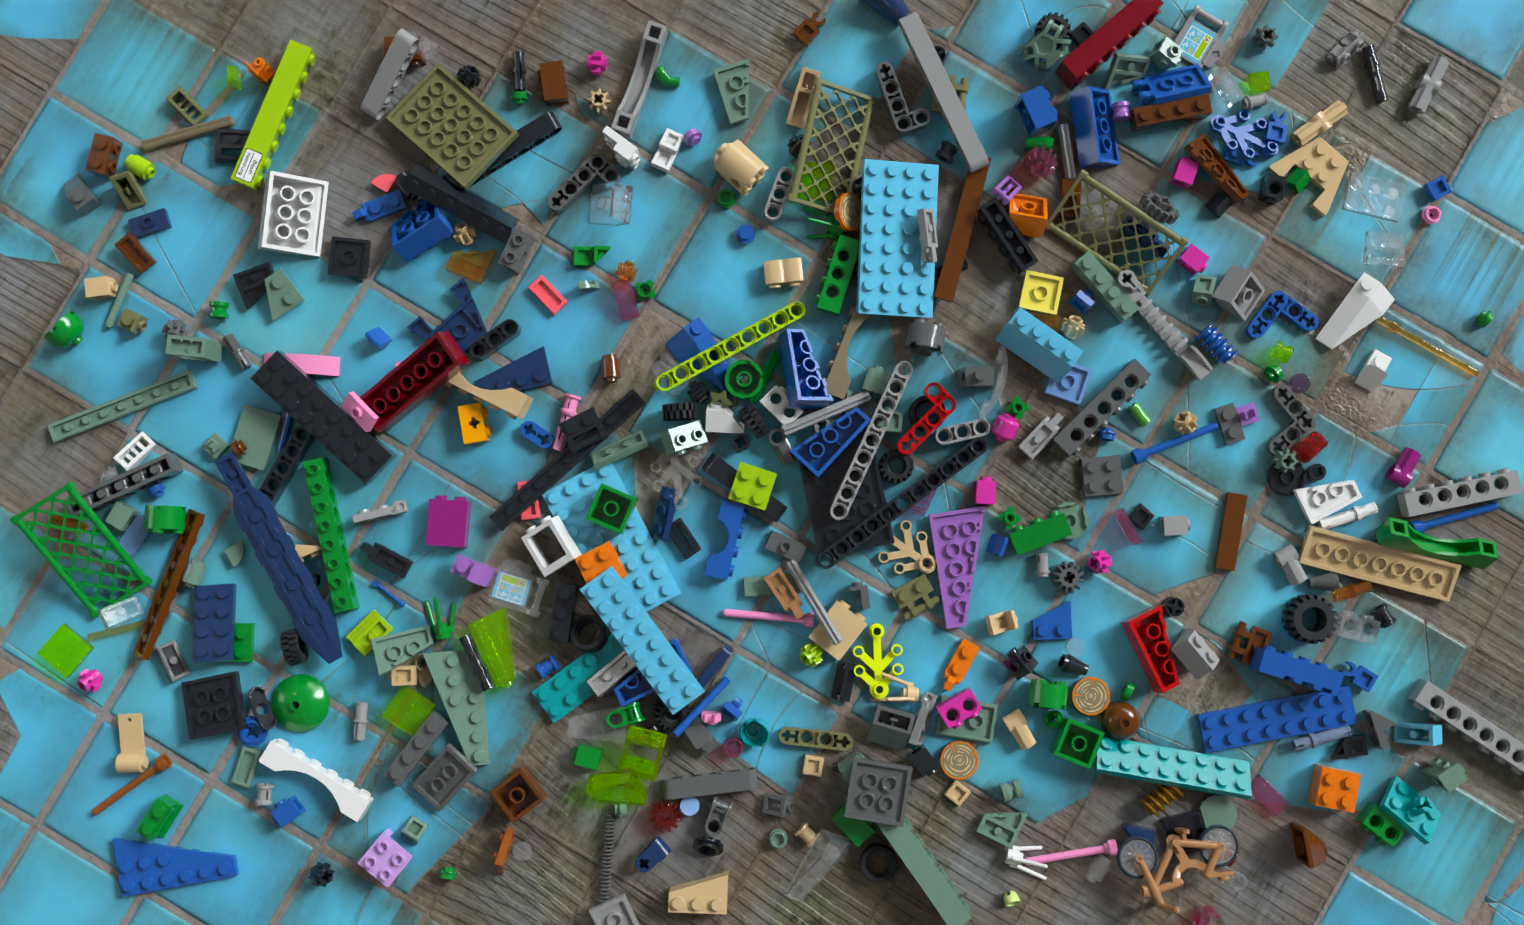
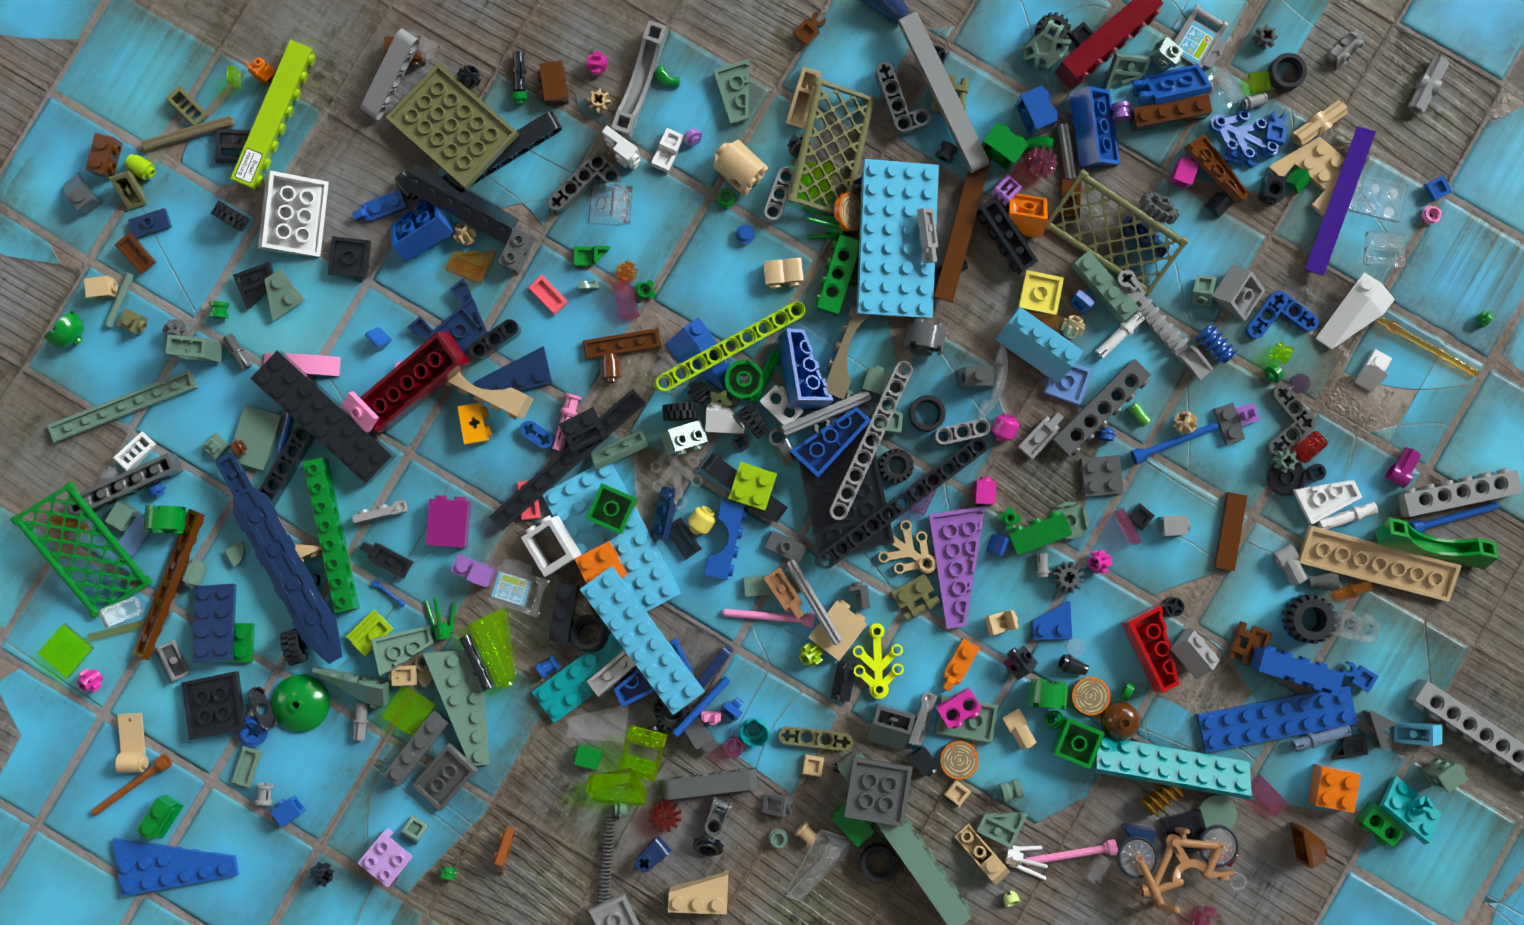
white arch [259,738,374,822] -> none
coral tile [371,174,396,194] -> none
reddish brown brick [490,765,548,823] -> none
clear plate [512,841,532,862] -> none
green piece [606,702,645,729] -> none
light blue tile [680,797,700,816] -> none
tan plant [870,672,919,703] -> none
red beam [896,382,956,455] -> none
green plate [1006,397,1029,420] -> none
dark pink brick [1175,243,1210,275] -> none
black pin [1362,44,1388,104] -> none
black bush [1370,603,1397,628] -> none
none -> black tyre [210,200,250,232]
none -> sand green wedge [312,666,392,709]
none -> reddish brown tile [583,328,662,360]
none -> light yellow head [687,506,716,535]
none -> tan slope [954,824,1010,885]
none -> green brick [981,122,1028,172]
none -> white pin [1095,311,1145,359]
none -> black tyre [1267,53,1307,92]
none -> dark purple tile [1305,126,1376,276]

